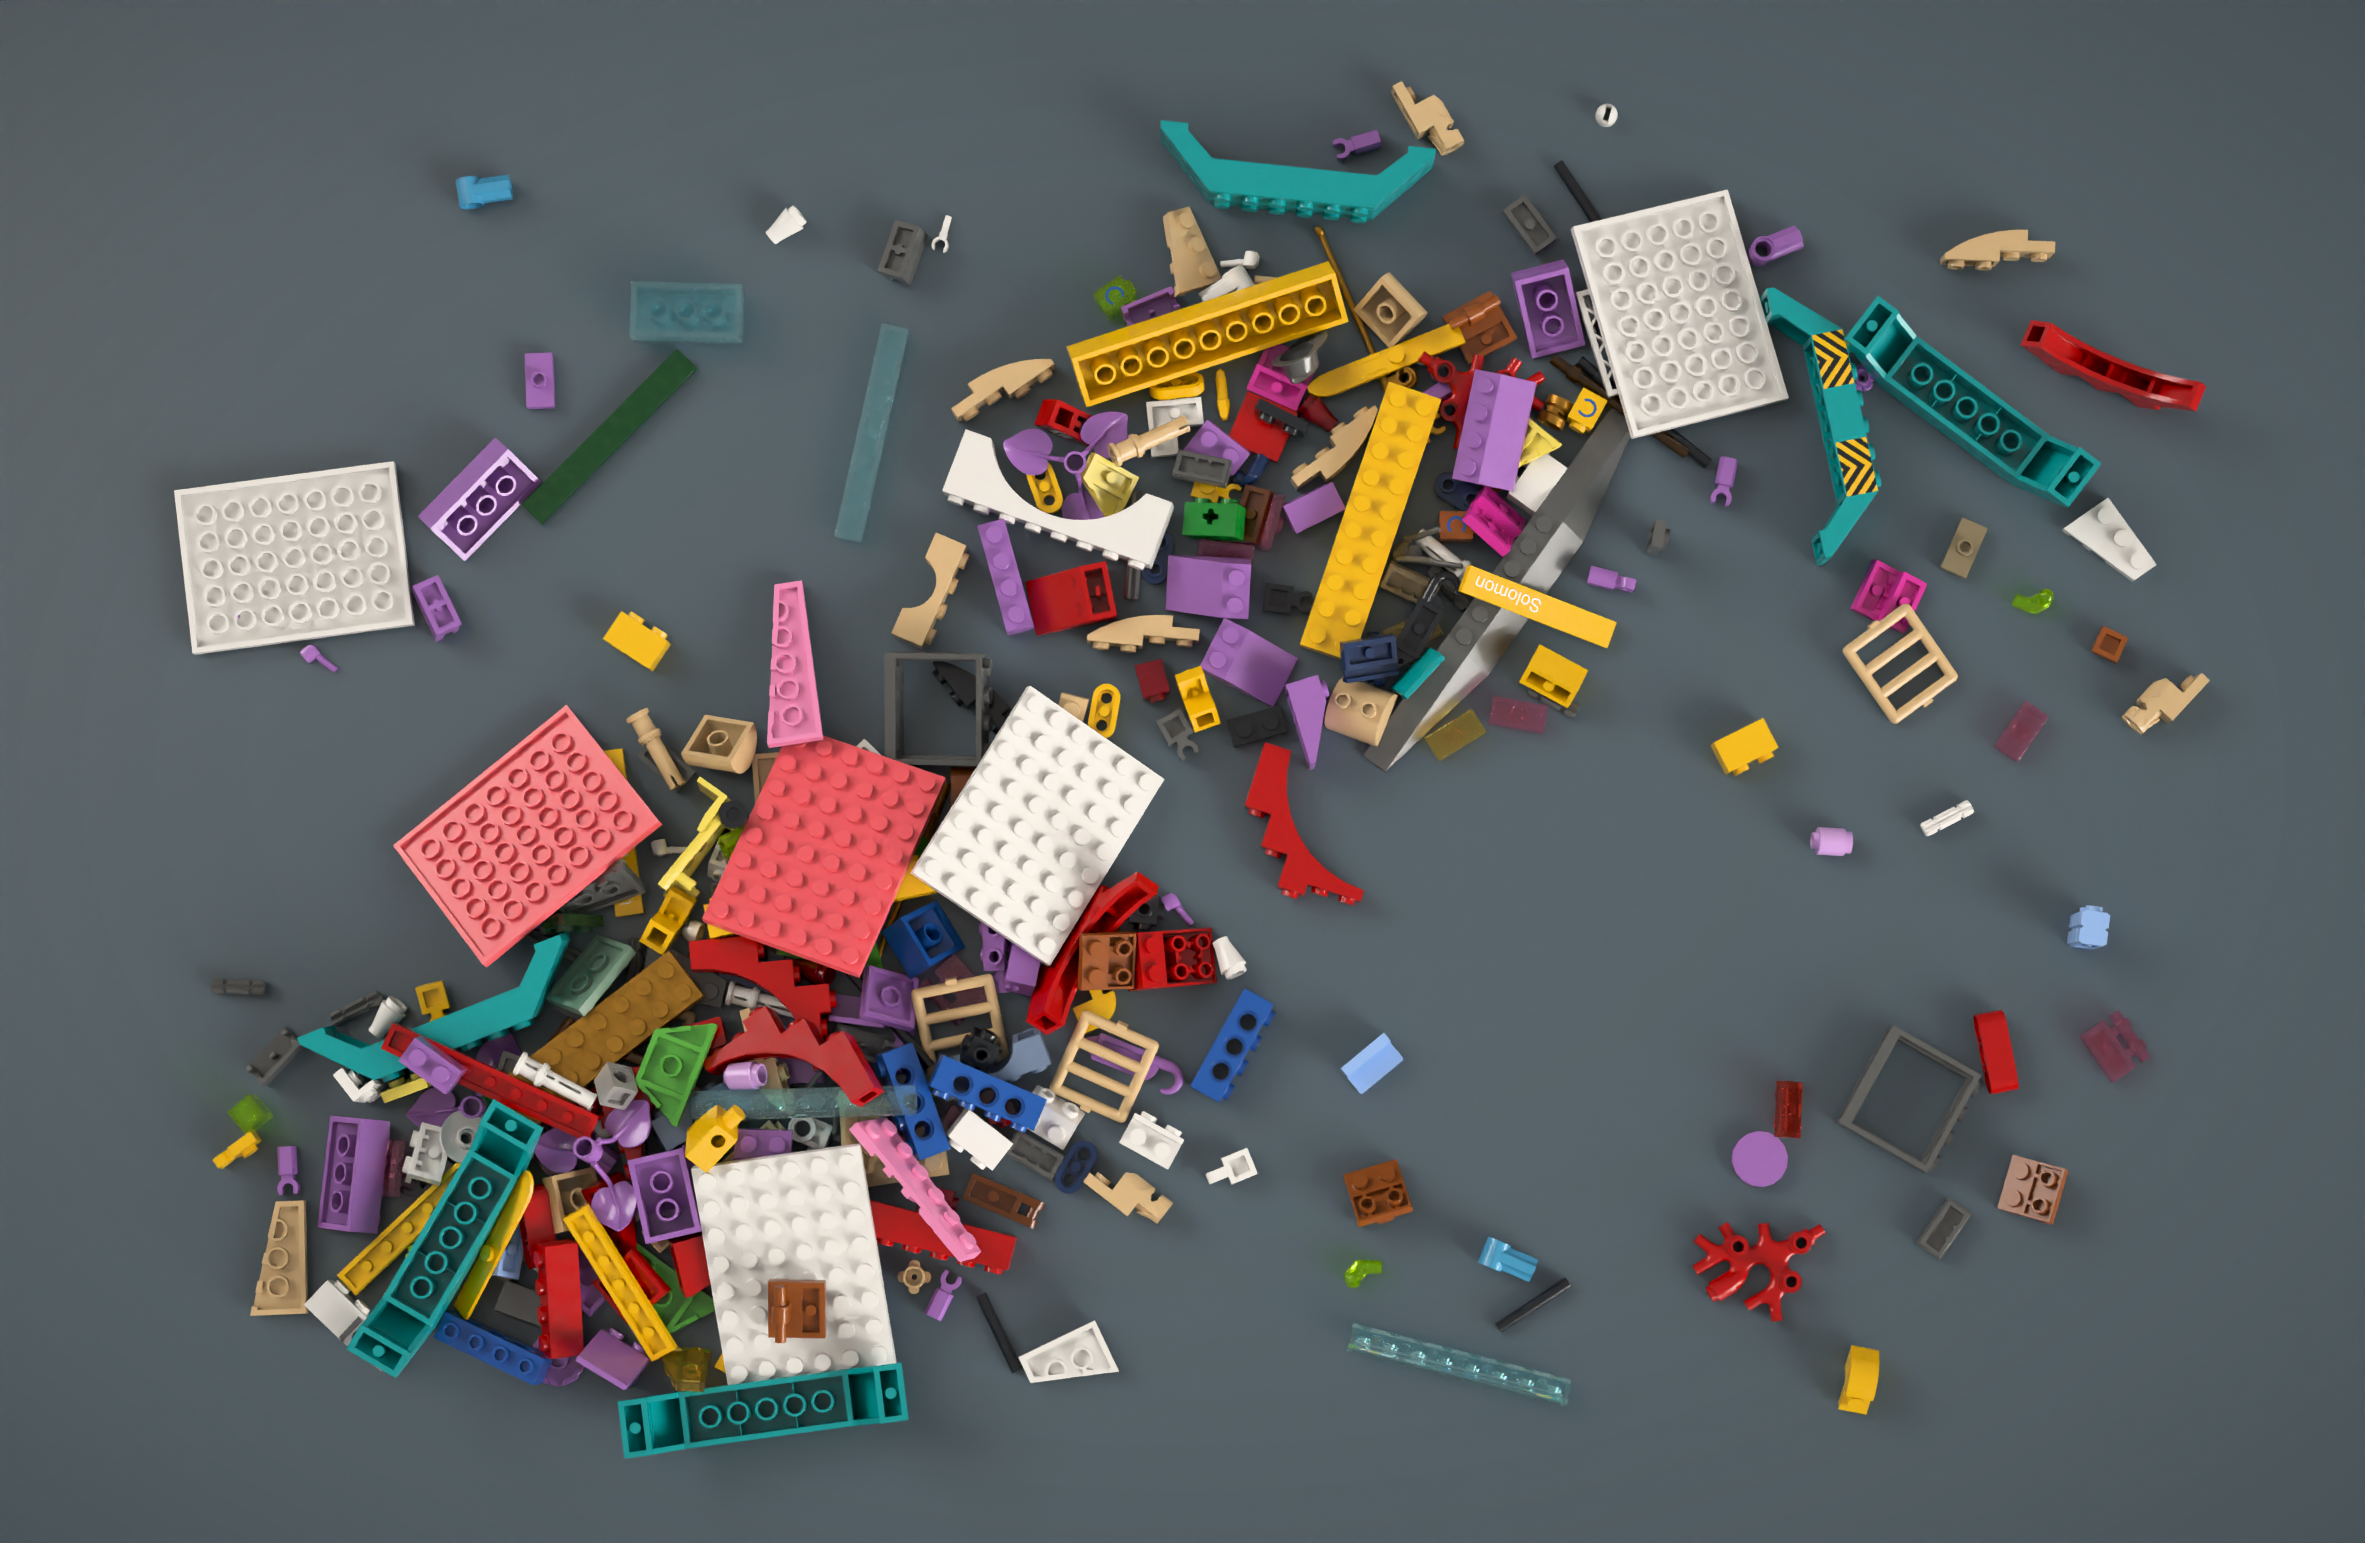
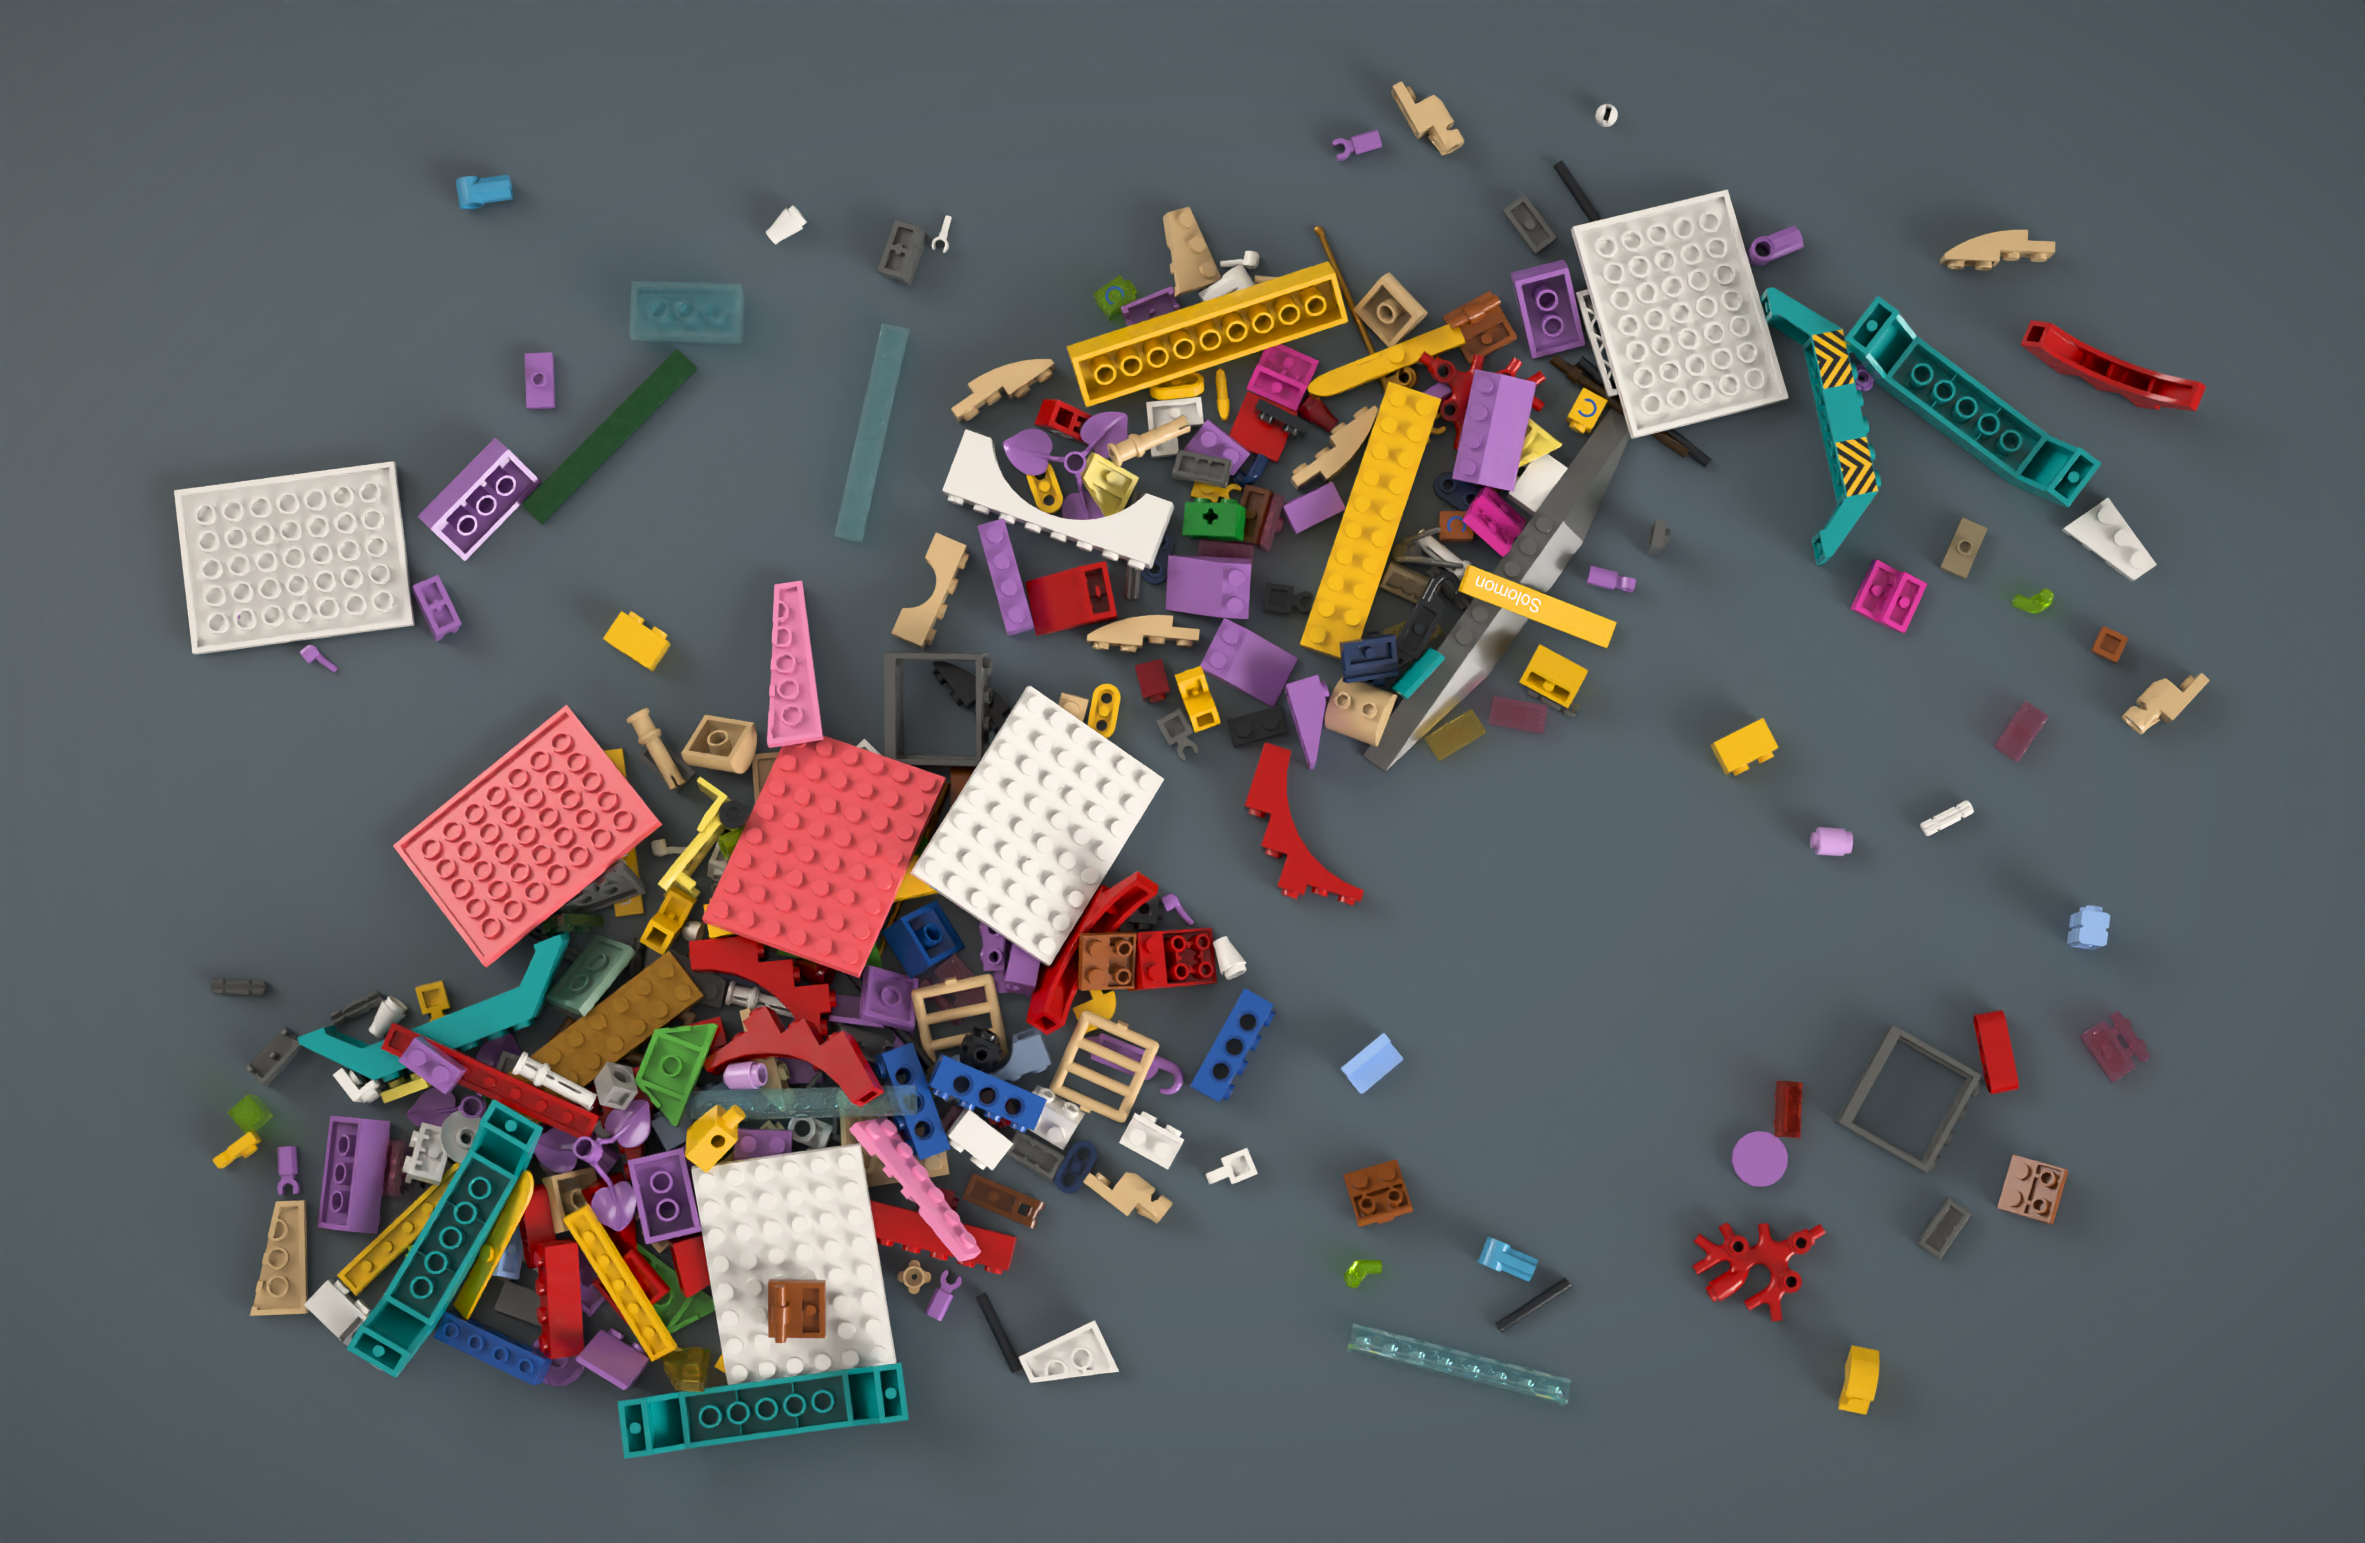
teal slope [1160,120,1436,223] -> none
dark grey piece [1272,330,1328,384] -> none
pearl gold wheel [1537,394,1573,431] -> none
medium lavender bar [1710,456,1738,507] -> none
tan bar [1843,603,1958,724] -> none

